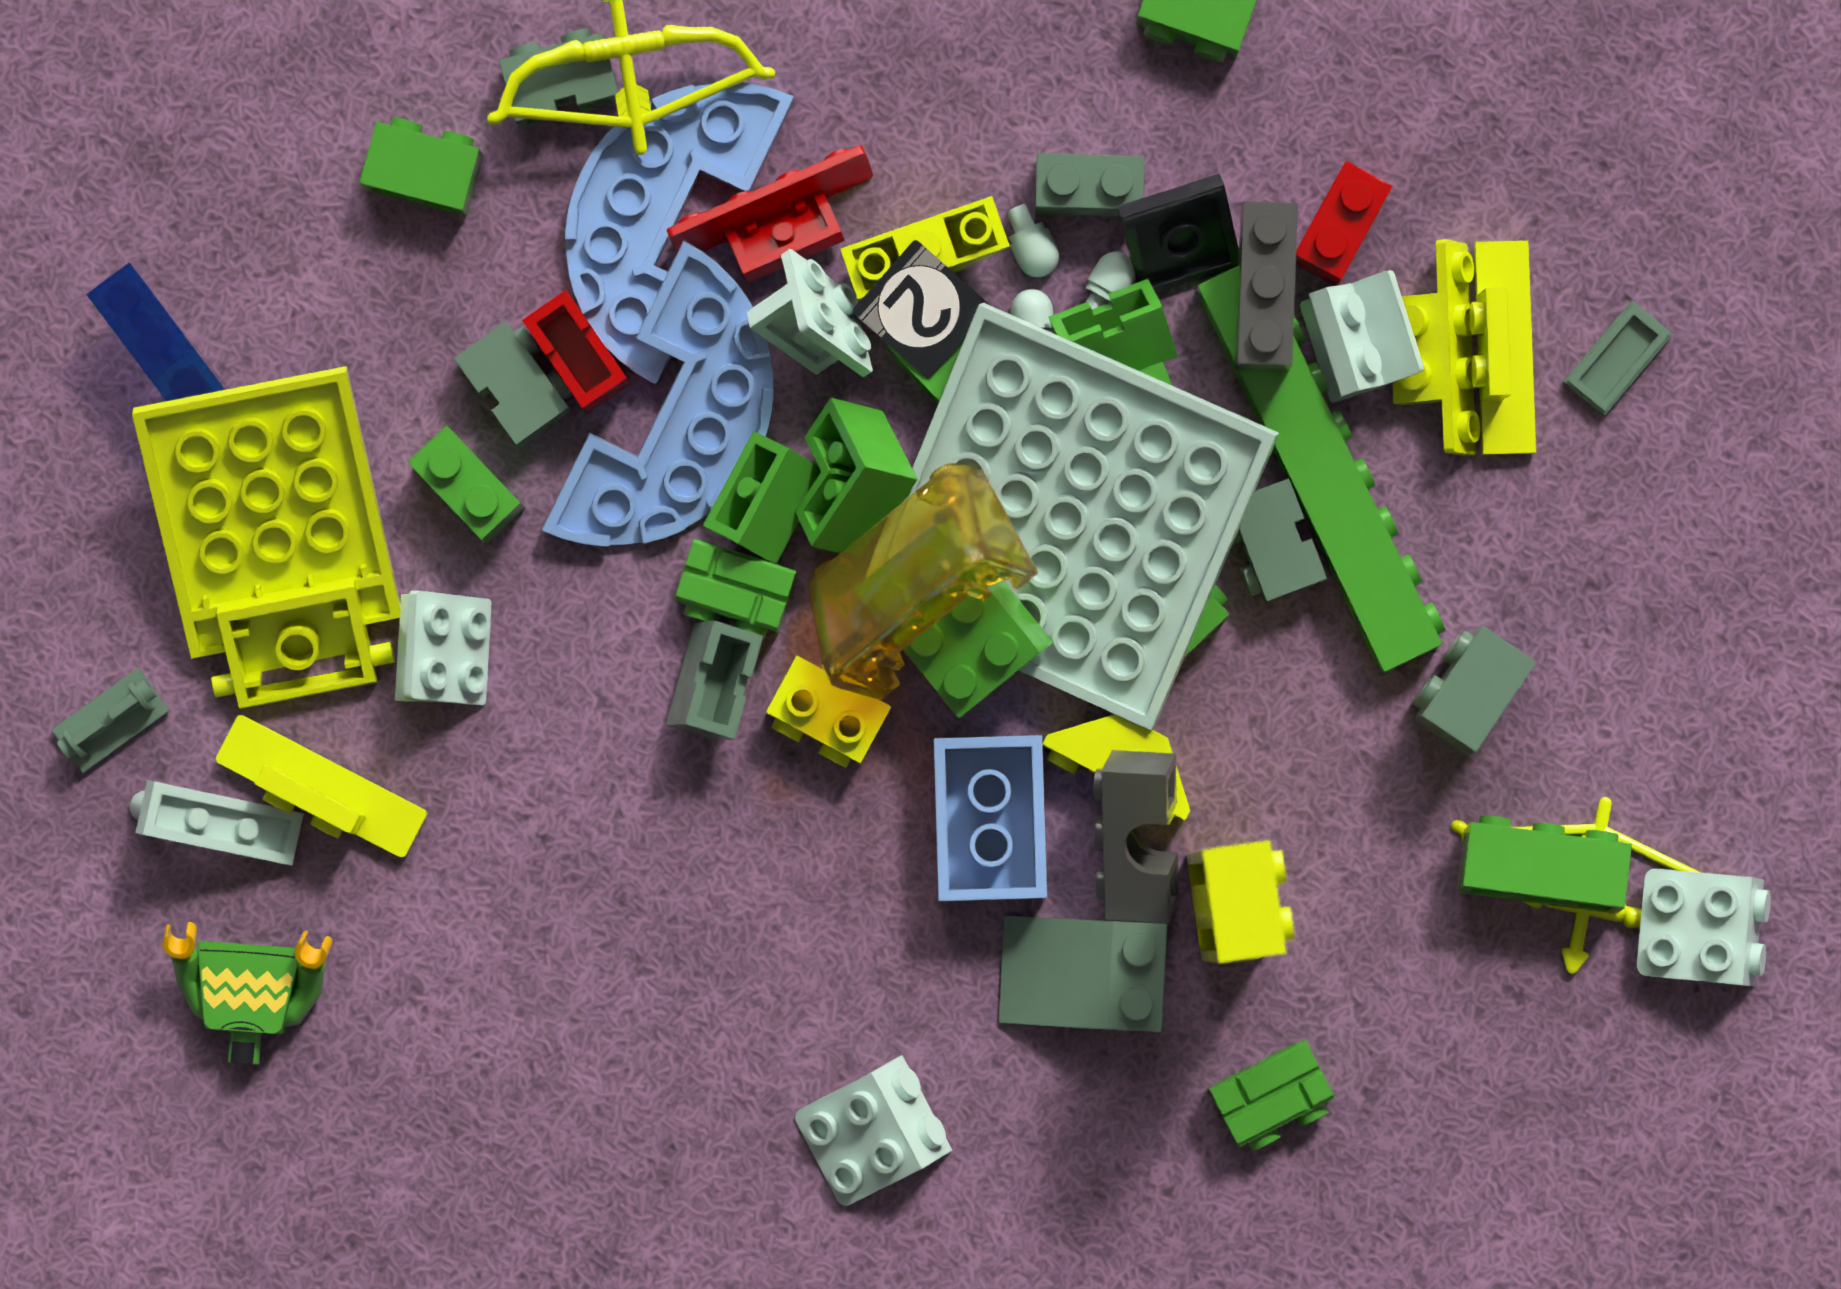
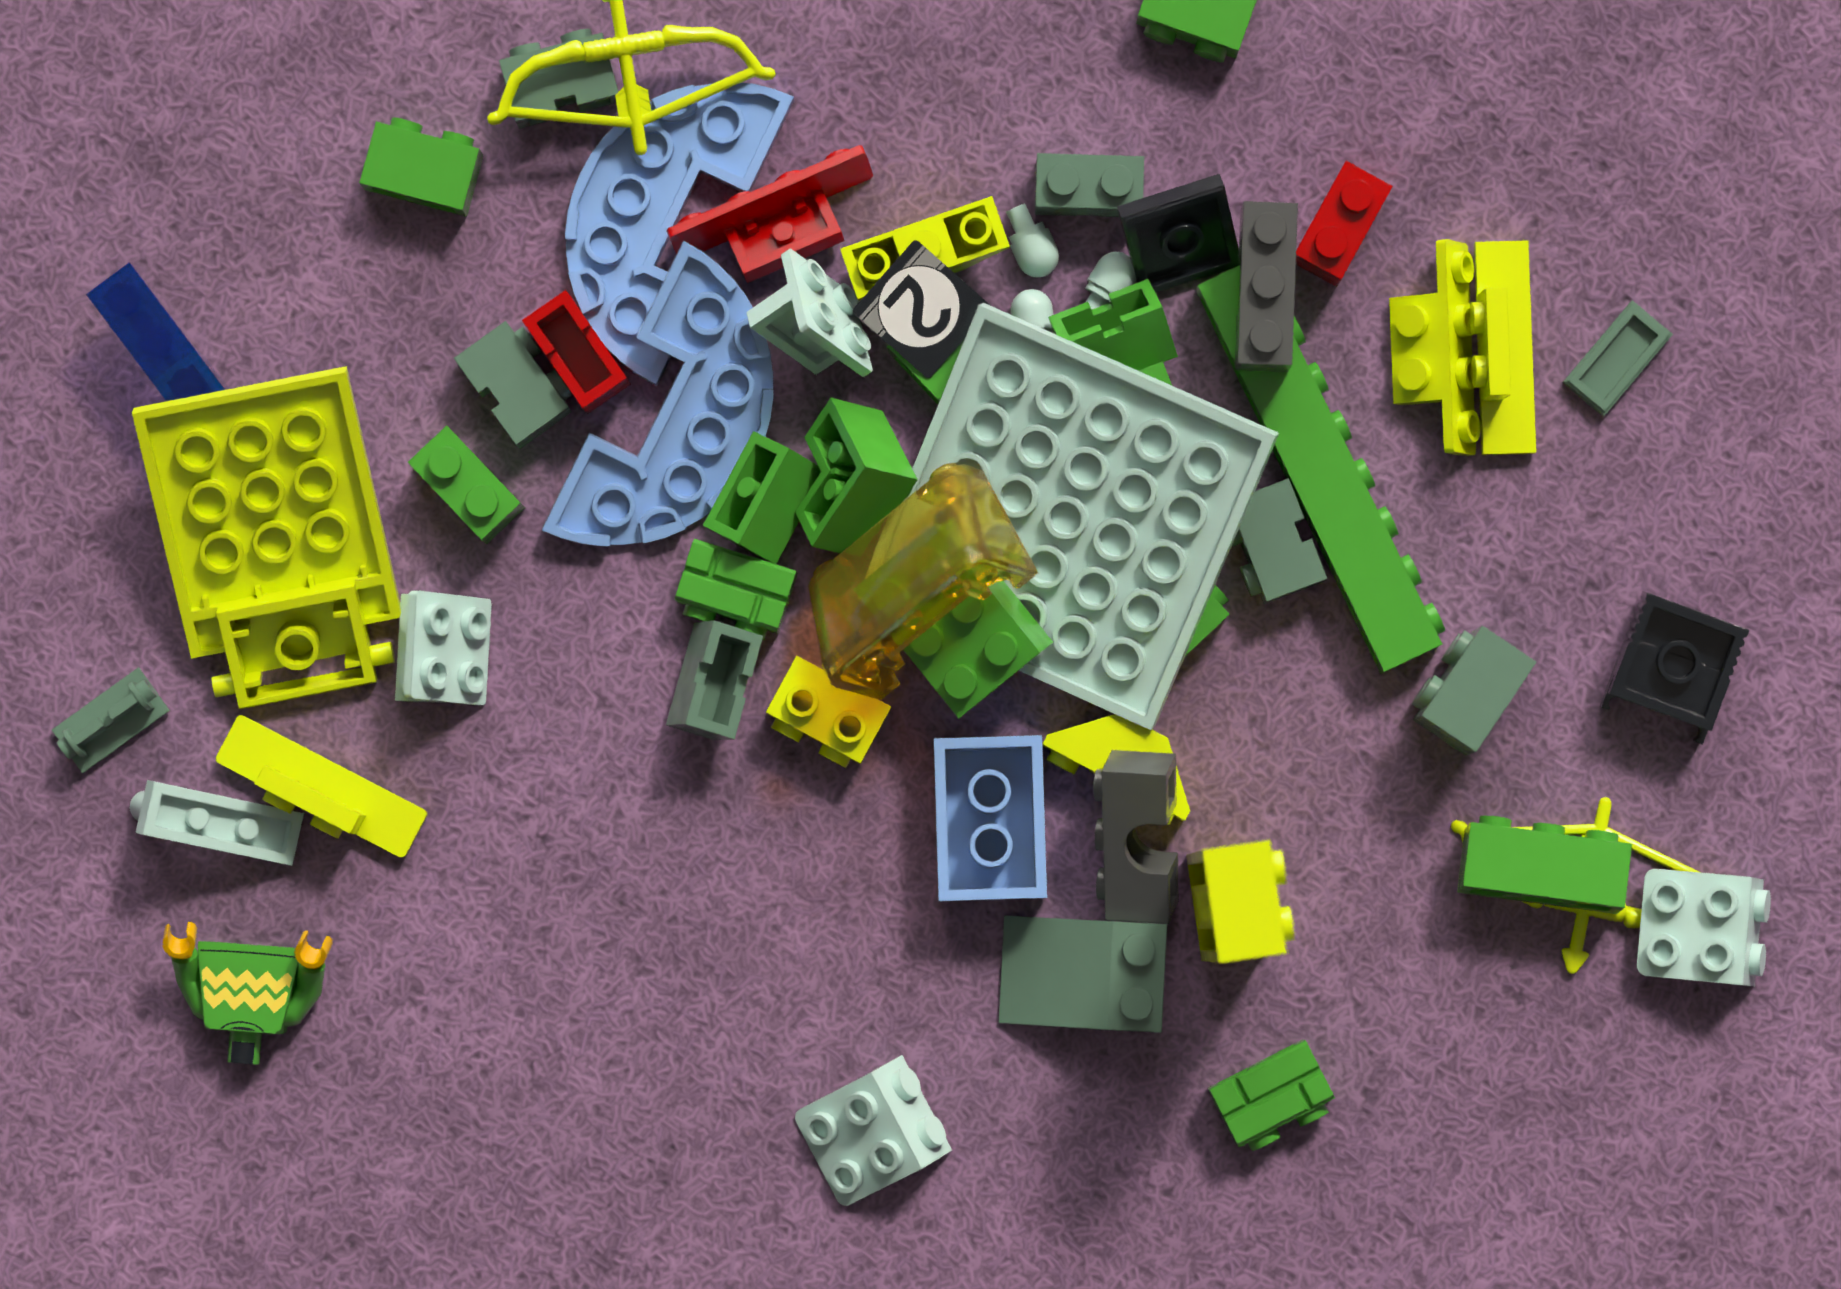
light aqua bracket [1300,270,1424,403] -> none
none -> black piece [1600,591,1750,745]

